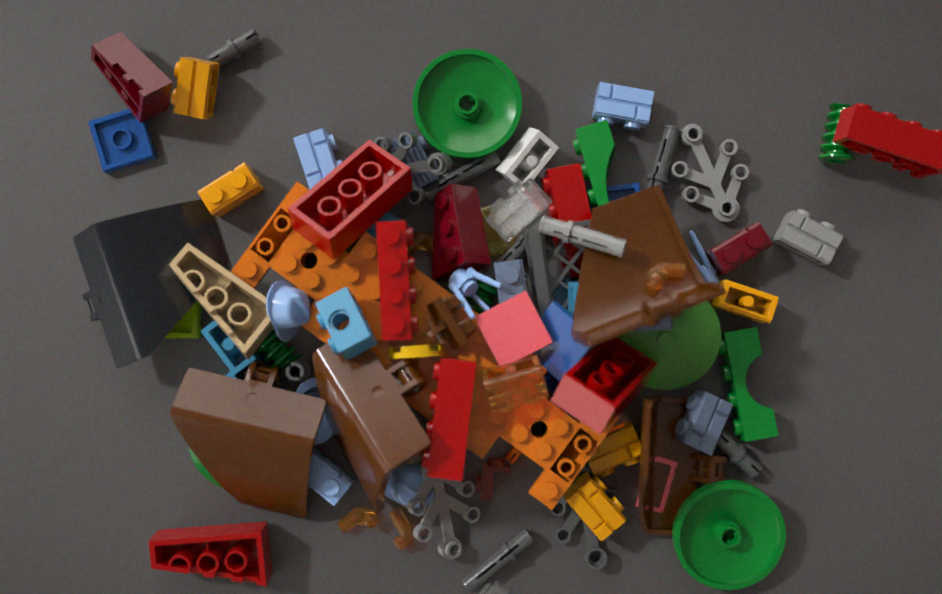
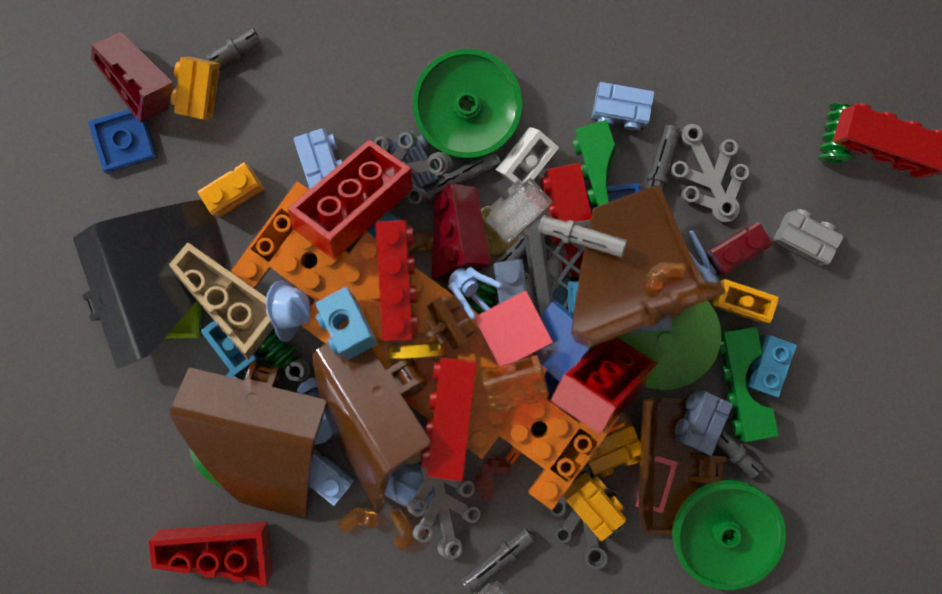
none -> dark azure brick [745,335,797,398]

